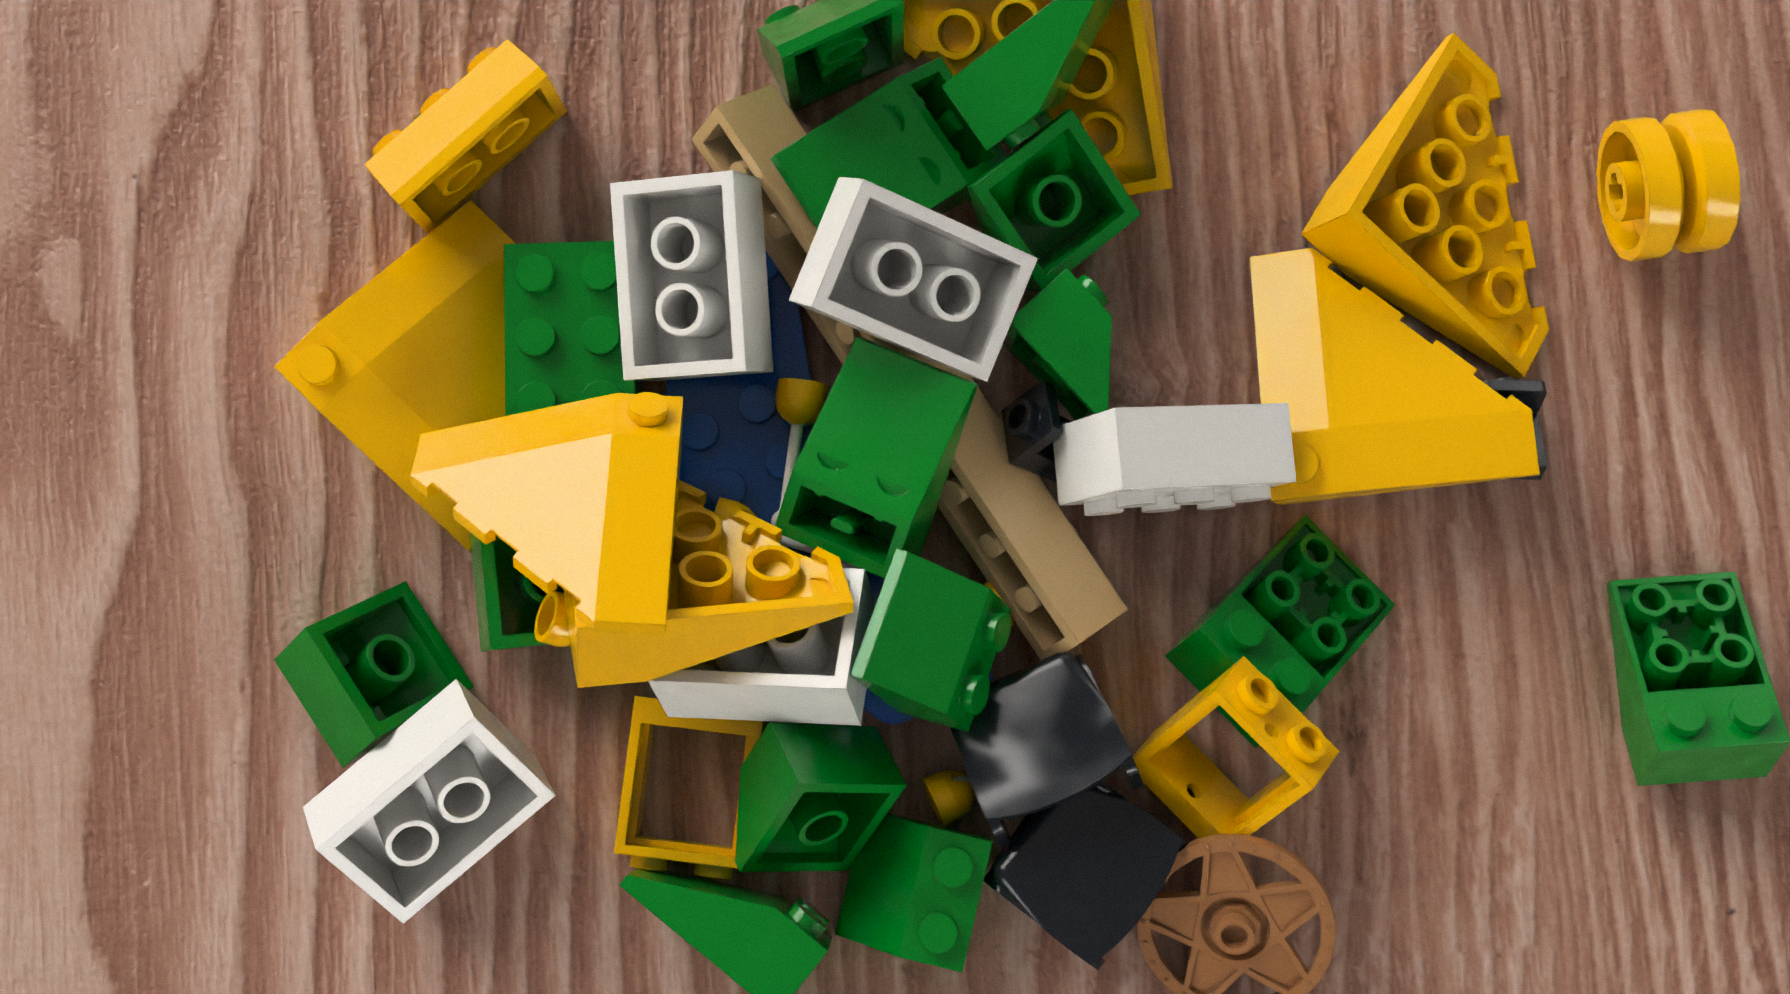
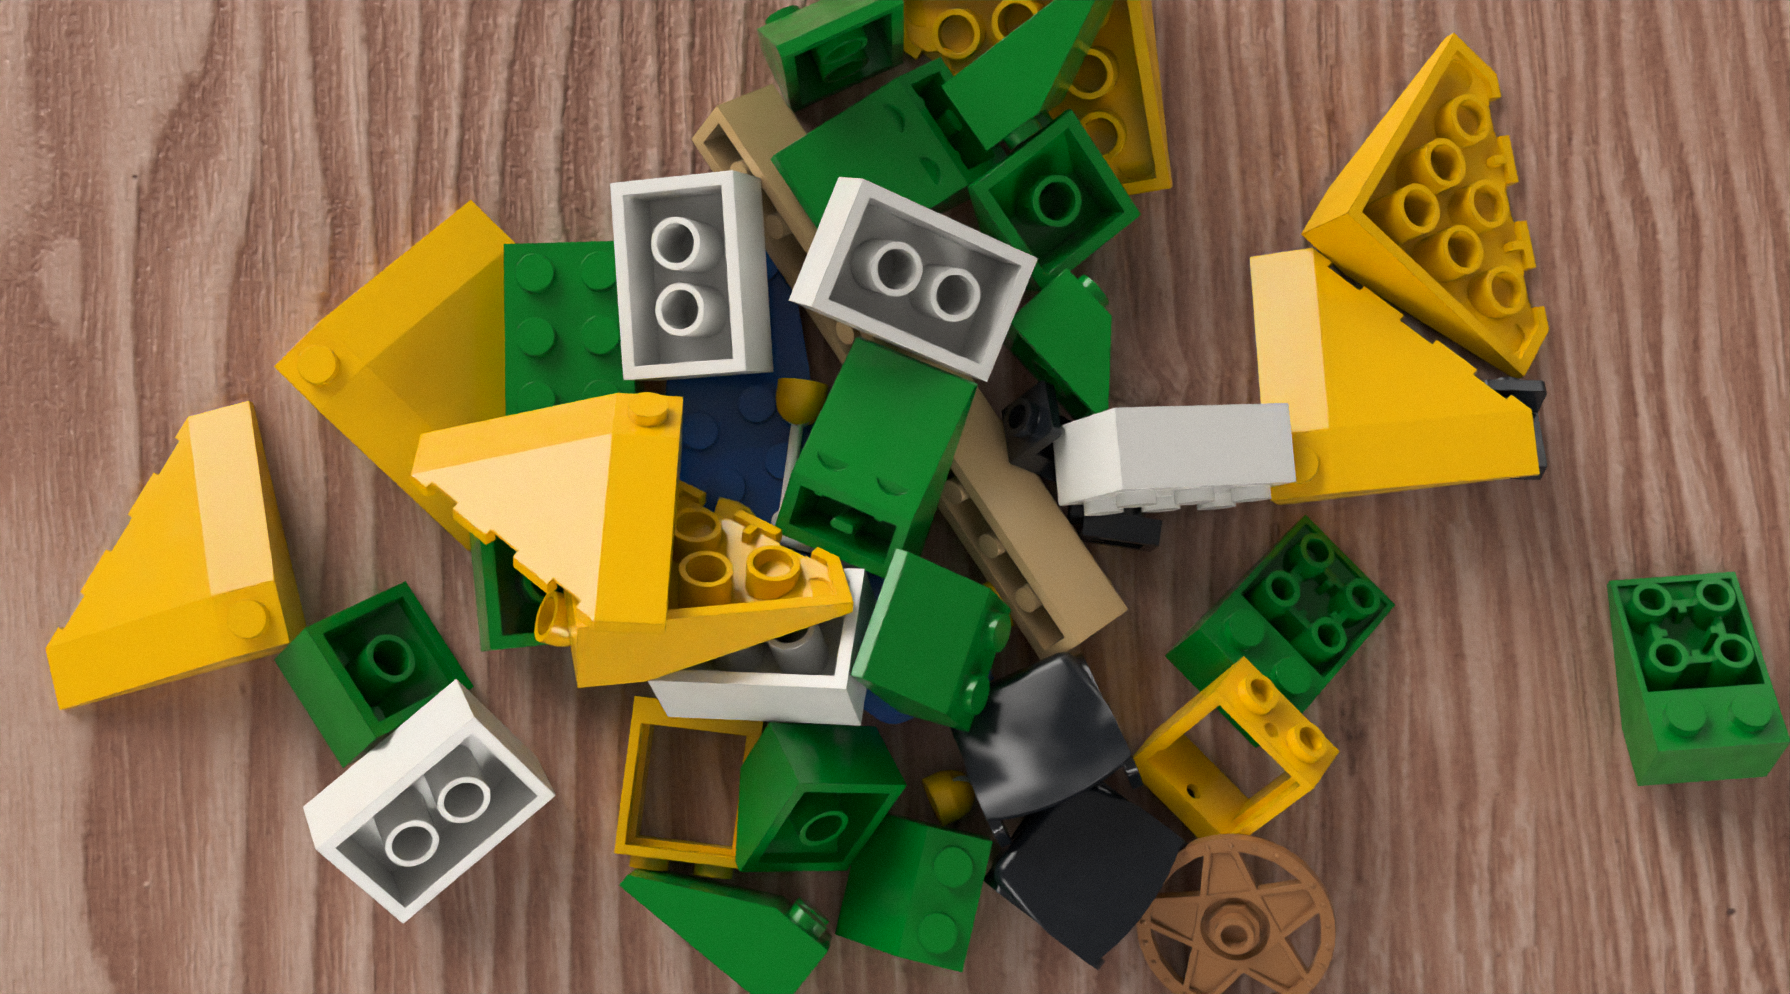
yellow slope [364,39,567,234] -> none
yellow wheel [1596,109,1741,262] -> none
none -> yellow slope [45,401,307,710]
none -> black bracket [1067,505,1162,552]

